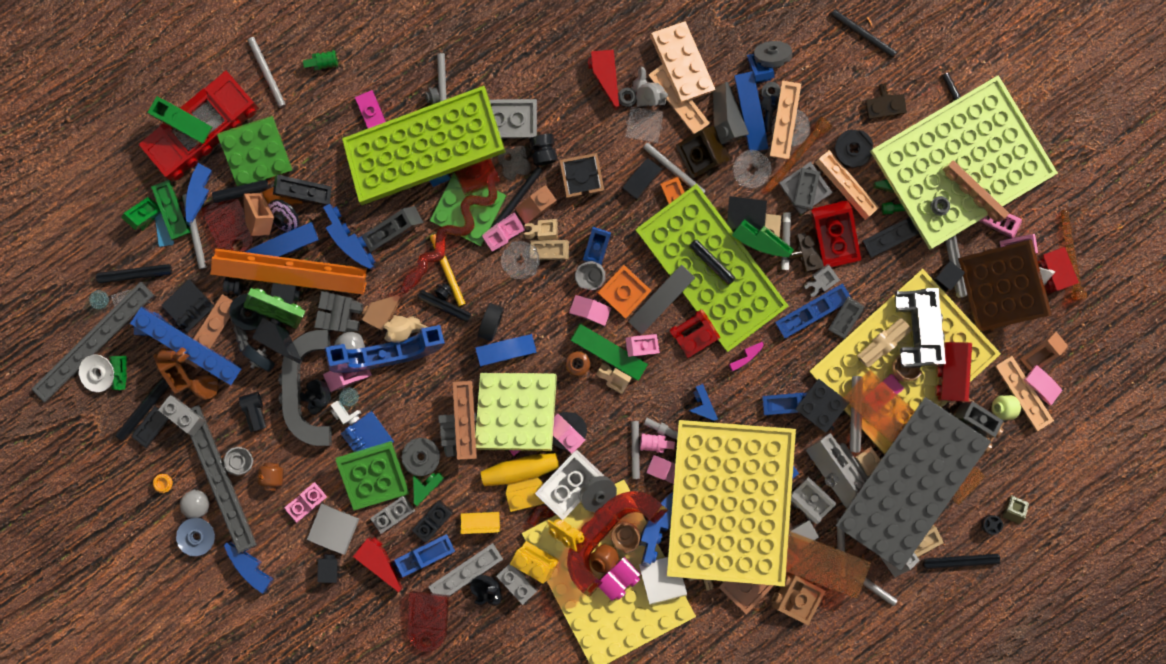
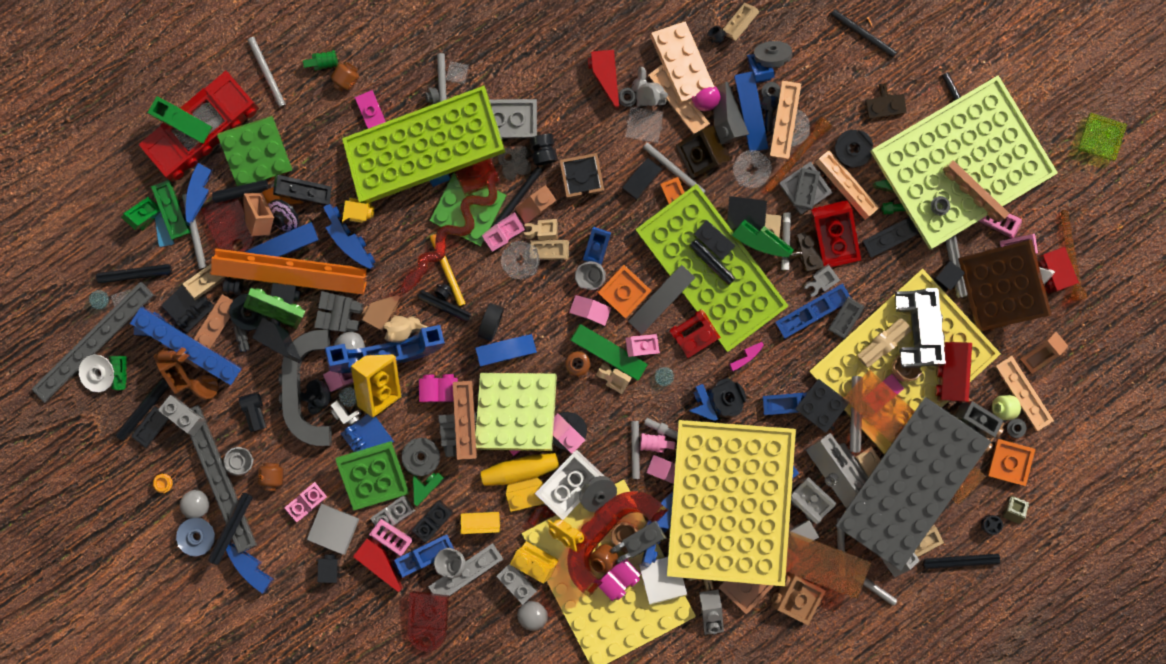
black wheel [242,345,275,372] -> none
dark grey slope [362,206,424,252] -> none
black hair [470,575,502,606] -> none
bright pink slope [1023,365,1062,406] -> none
none -> tan plate [183,264,225,300]
none -> black axle [208,492,252,565]
none -> dark orange head [331,62,359,91]
none -> yellow window [342,198,375,223]
none -> yellow slope [351,355,401,418]
none -> bright pink slope [369,519,412,556]
none -> dark pink brick [419,374,458,402]
none -> light grey hair [434,548,466,579]
none -> clear plate [446,61,469,85]
none -> light grey hair [517,601,548,631]
none -> dark grey hinge [610,521,666,564]
none -> clear light blue plate [655,367,674,386]
none -> dark pink hair [691,86,721,112]
none -> black plate [694,220,735,260]
none -> light grey slope [699,590,724,635]
none -> black plate [707,26,726,43]
none -> black plate [708,378,746,418]
none -> tan plate [723,3,759,41]
none -> orange plate [987,439,1035,486]
none -> dark grey plate [1007,419,1027,438]
none -> clear neon green plate [1077,113,1127,161]

